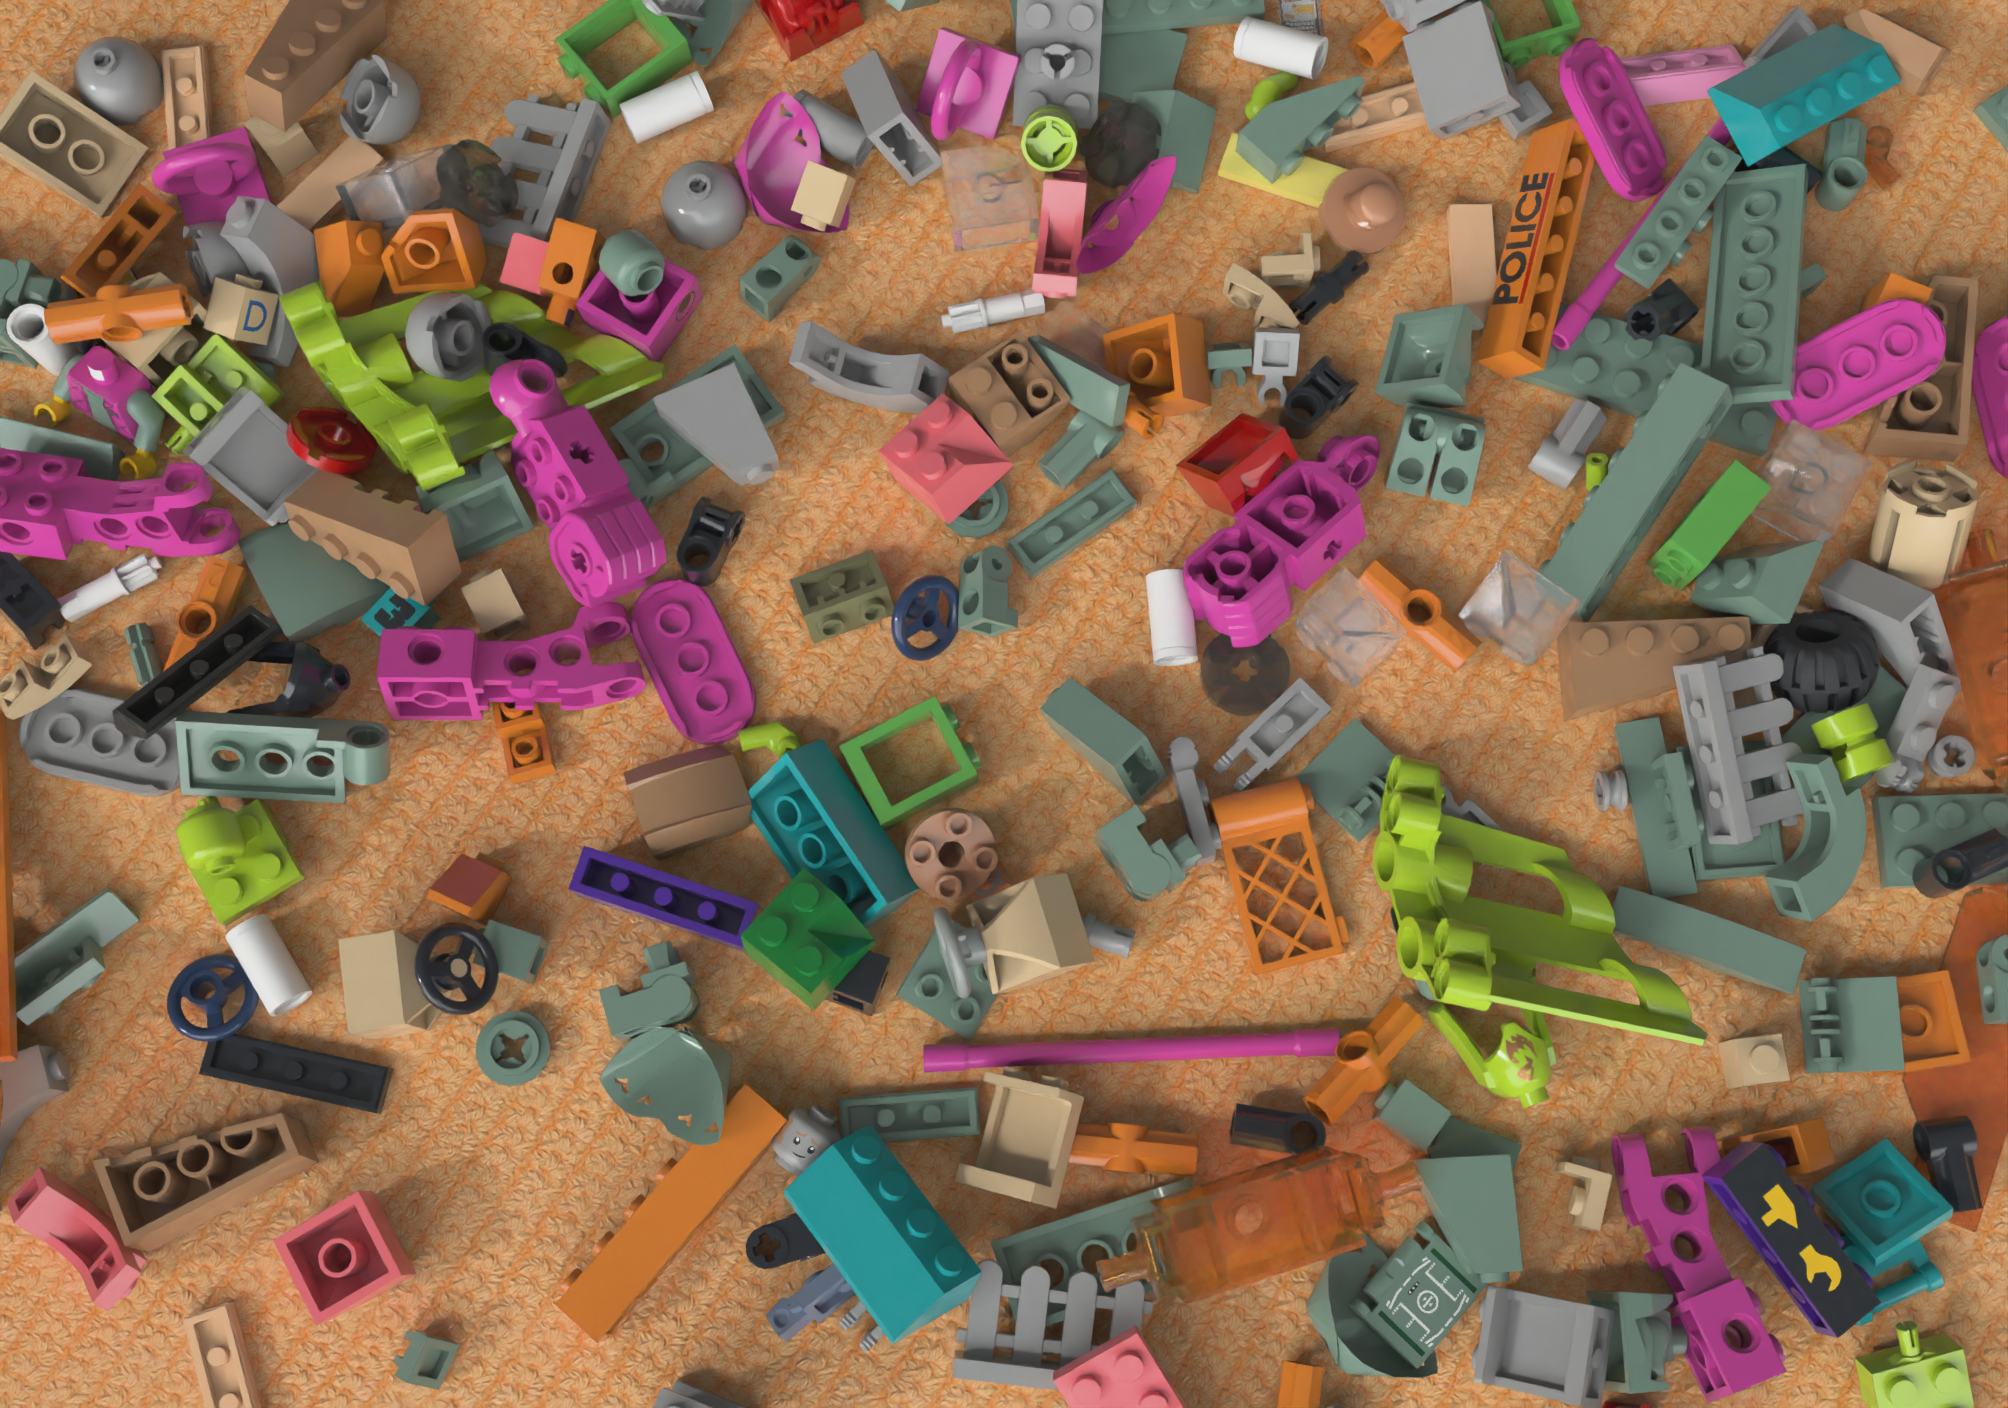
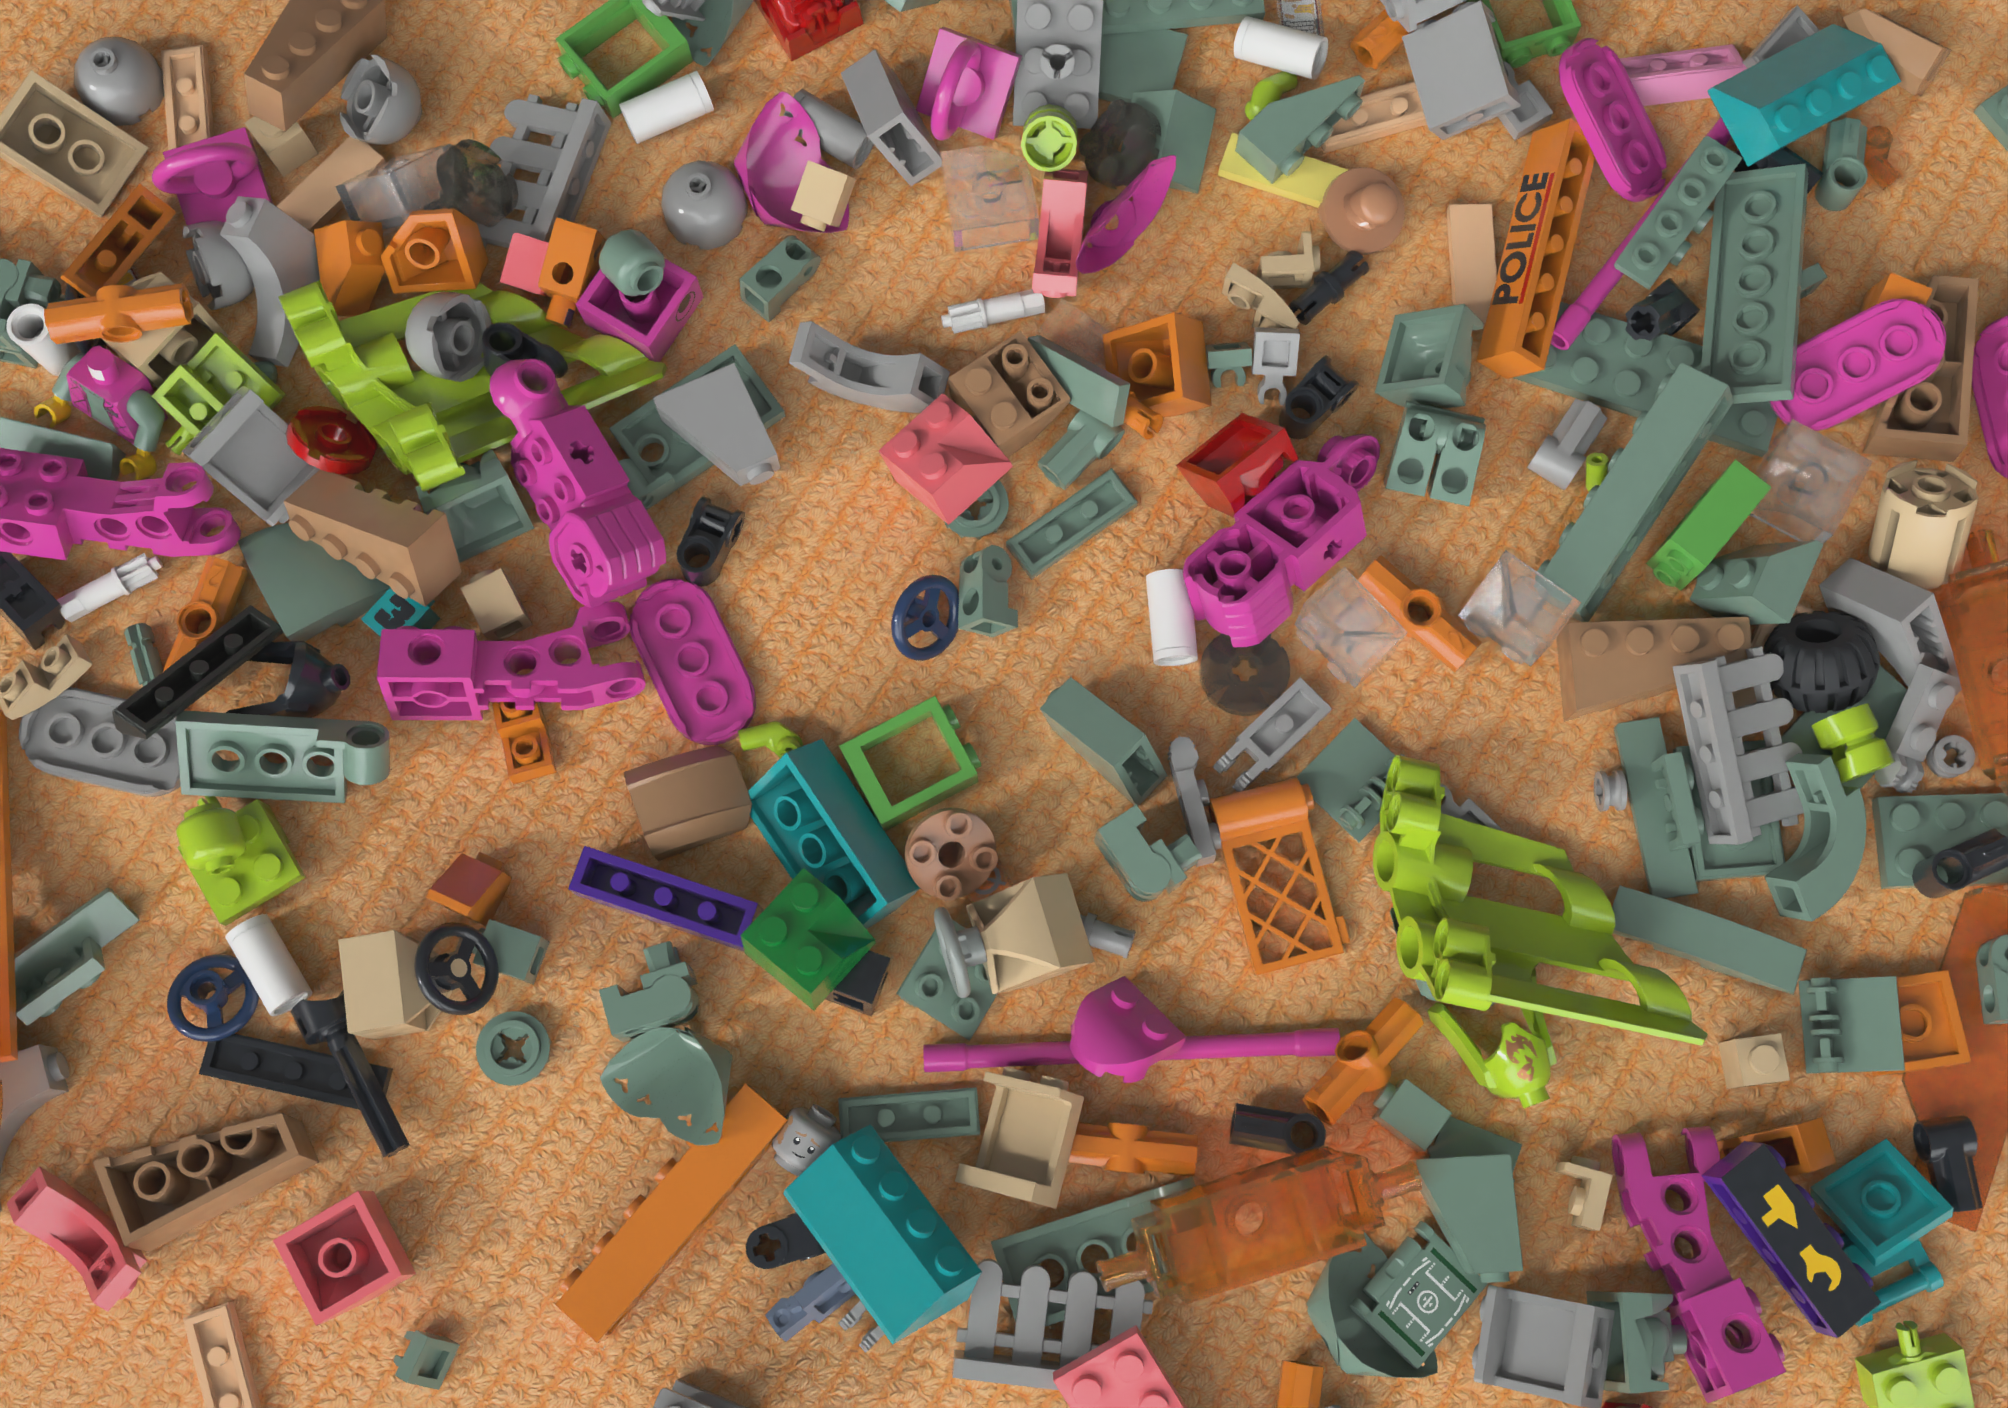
tan brick [204,274,279,345] -> none
olive bracket [790,549,894,643] -> none
none -> black piece [291,990,410,1158]
none -> dark pink slope [1069,976,1187,1083]

